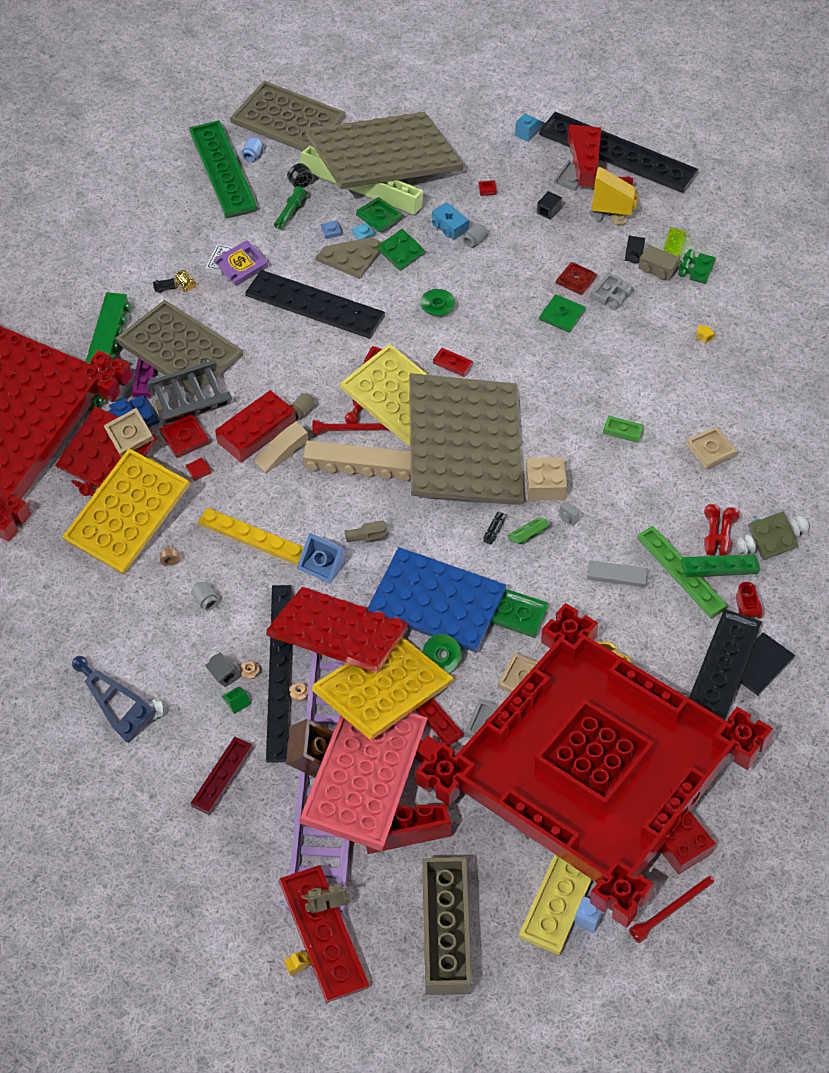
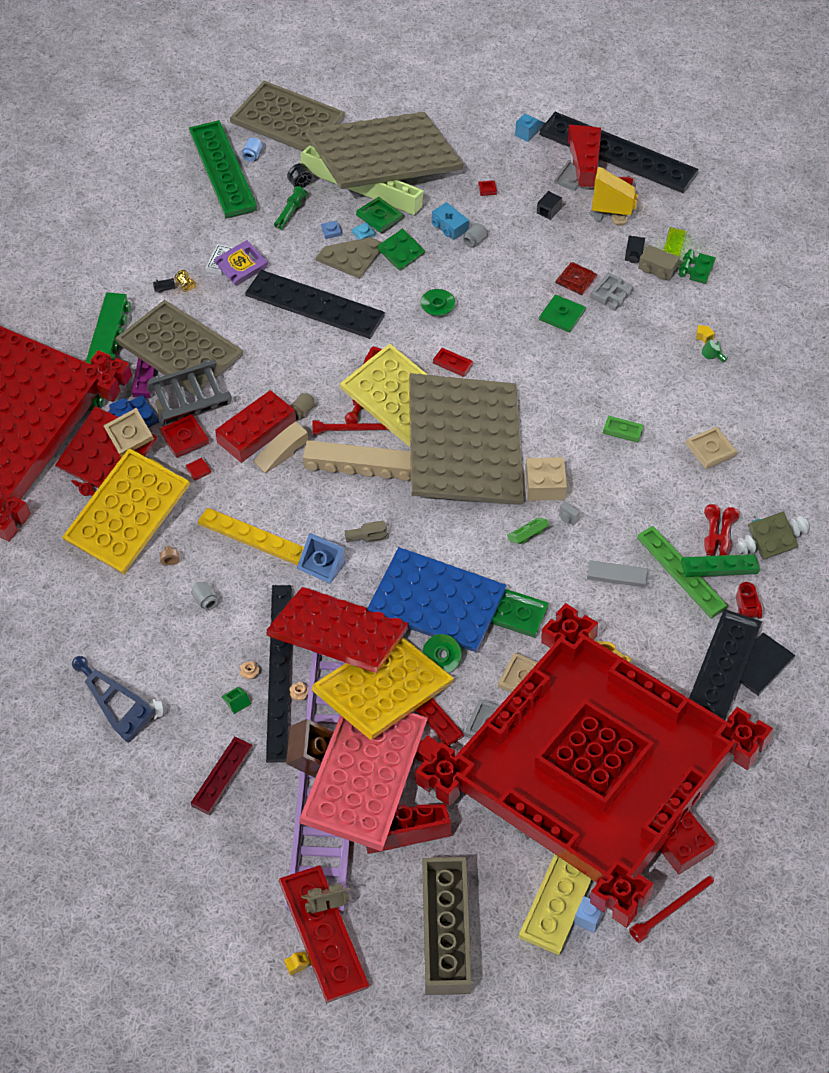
dark grey brick [205,652,241,687] -> none
black axle [483,512,506,545] -> none
none -> green piece [702,339,728,363]

